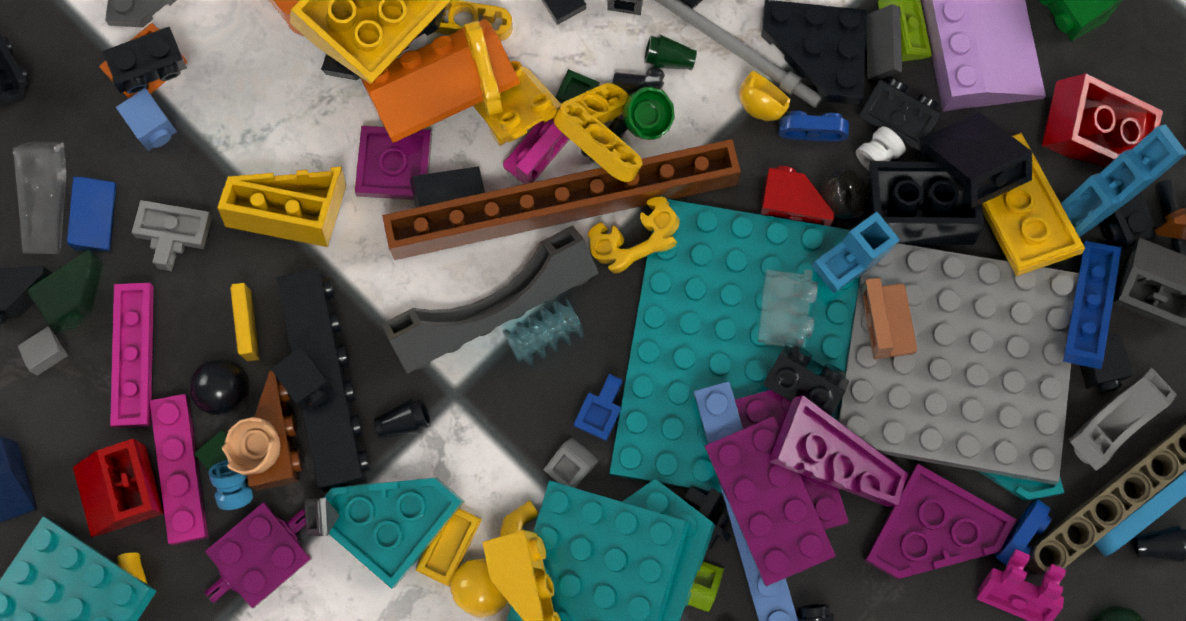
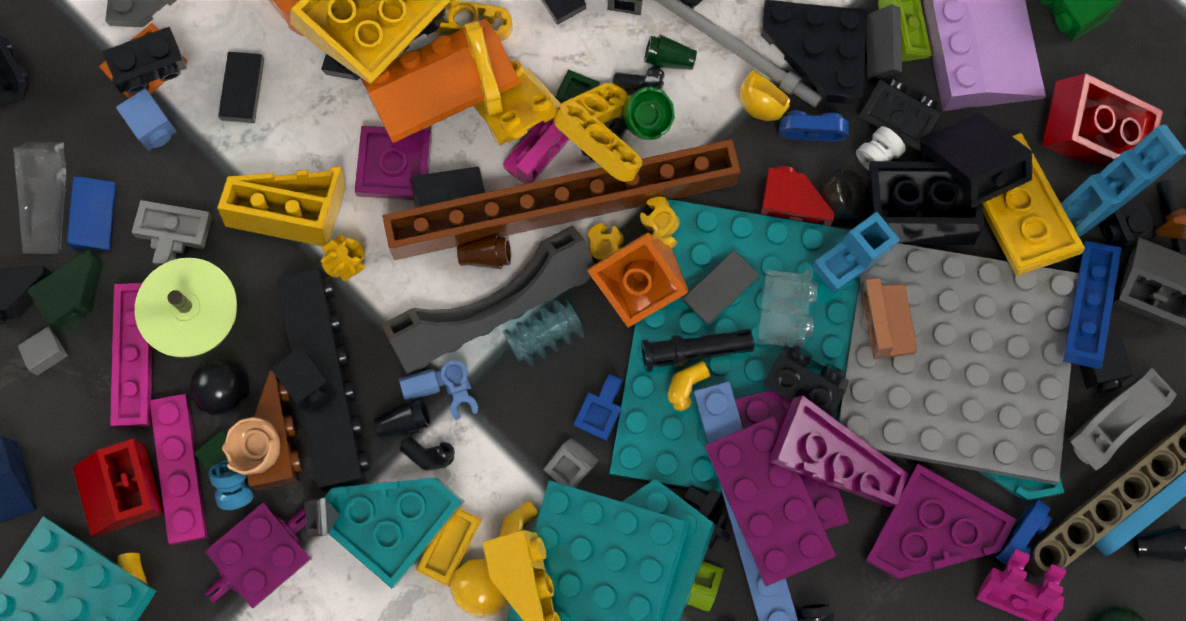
yellow tile [230,283,260,362] -> none
none -> yellowish green piece [134,258,237,358]
none -> black tile [218,52,264,123]
none -> yellow gear [320,234,365,282]
none -> medium blue bar [399,360,478,420]
none -> black arm [400,437,455,471]
none -> reddish brown cone [457,234,511,269]
none -> orange slope [587,232,688,328]
none -> black pin [641,329,754,373]
none -> yellow arm [667,361,710,411]
none -> dark grey tile [682,250,760,326]

